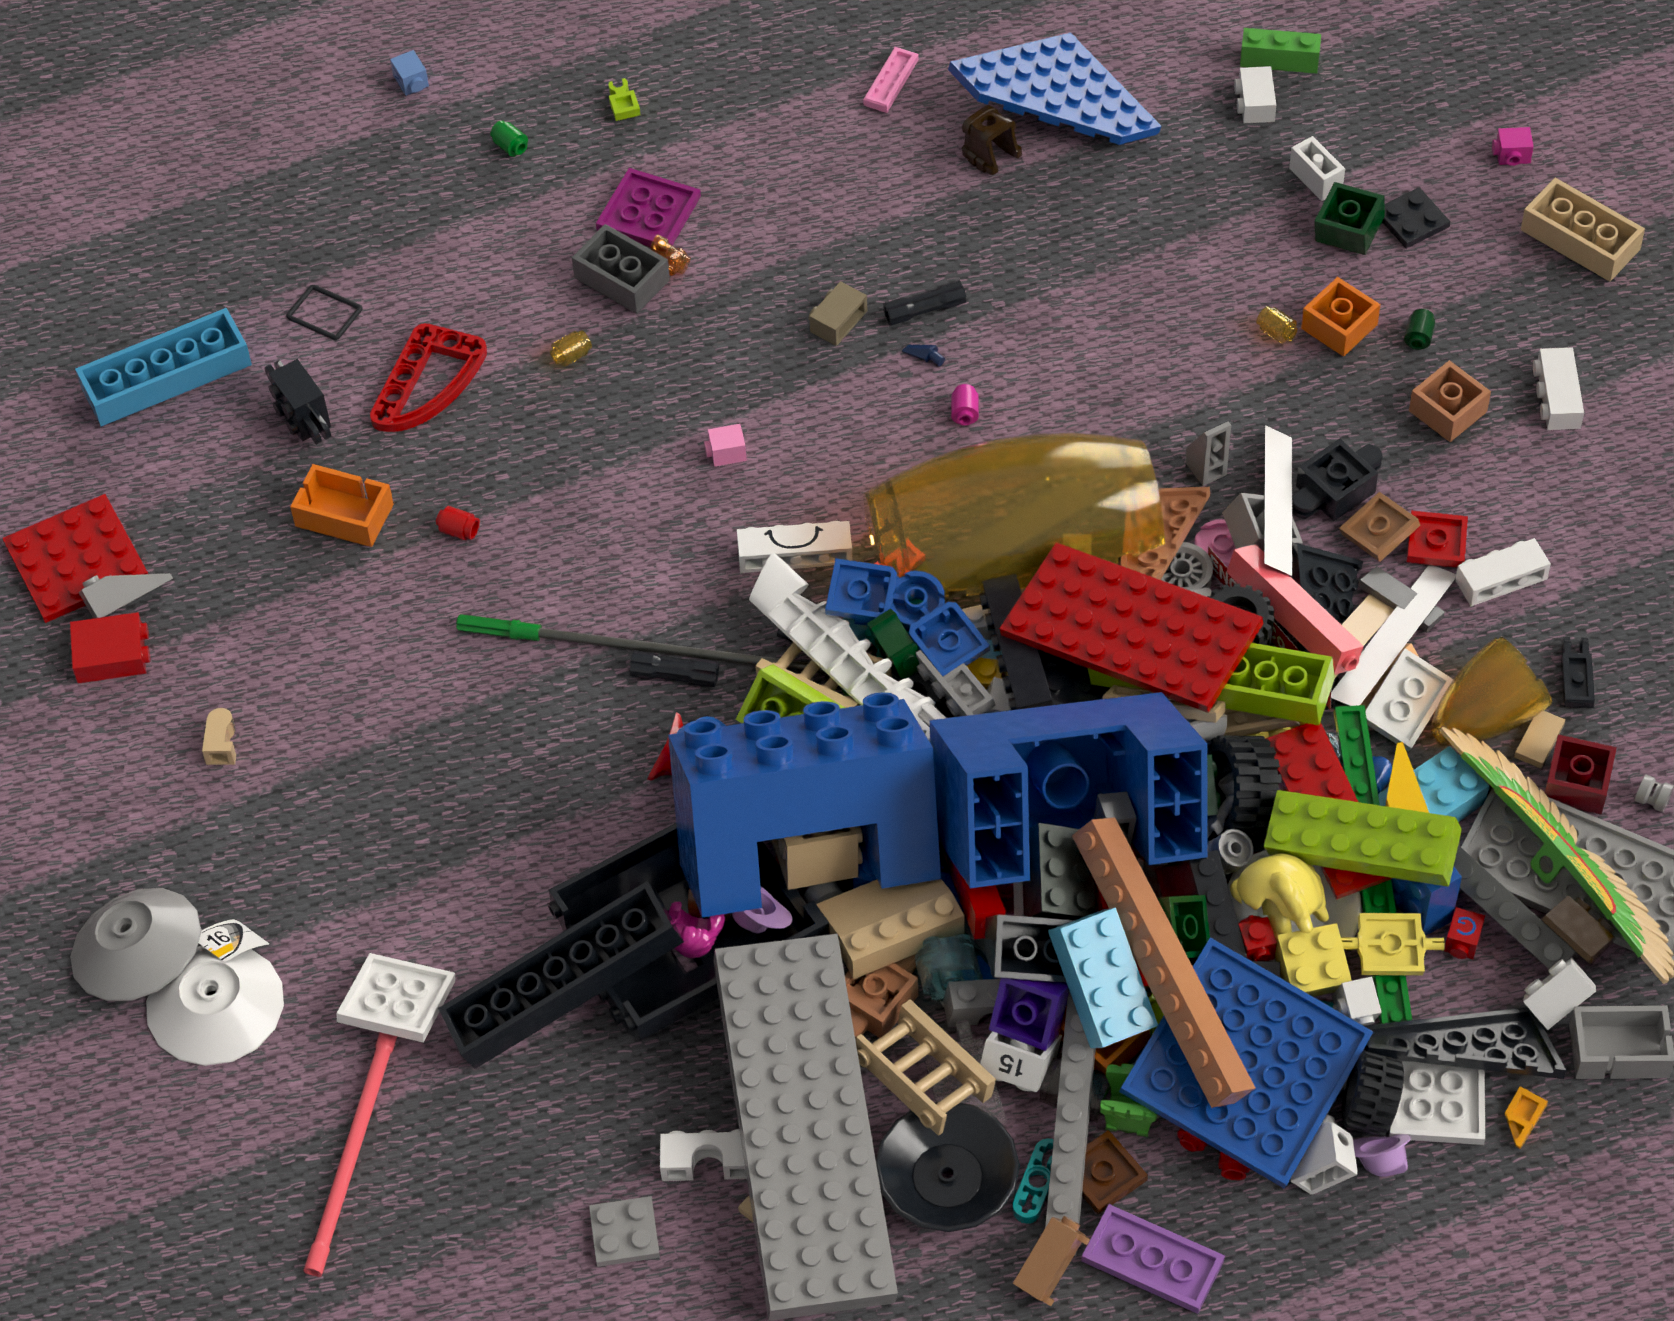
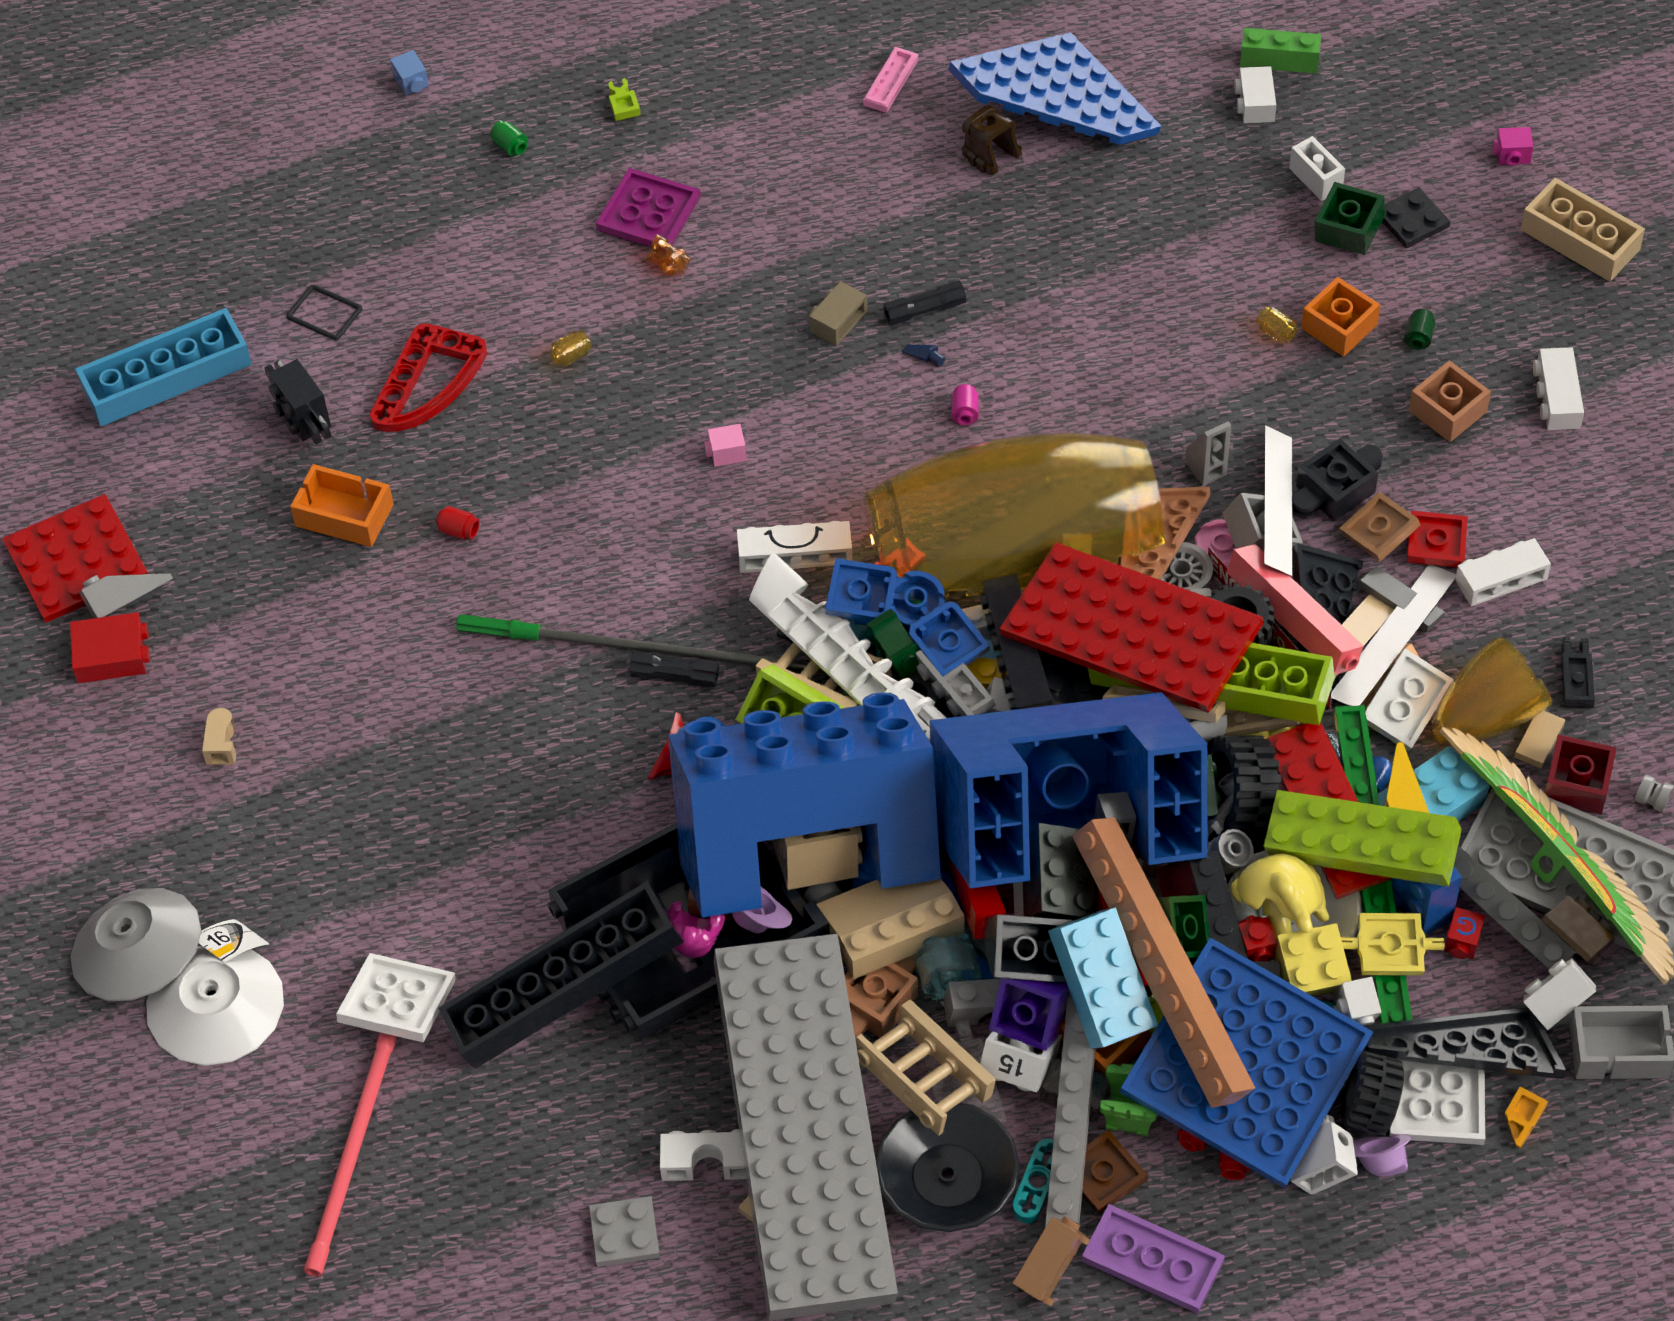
dark grey brick [572,224,670,314] -> none

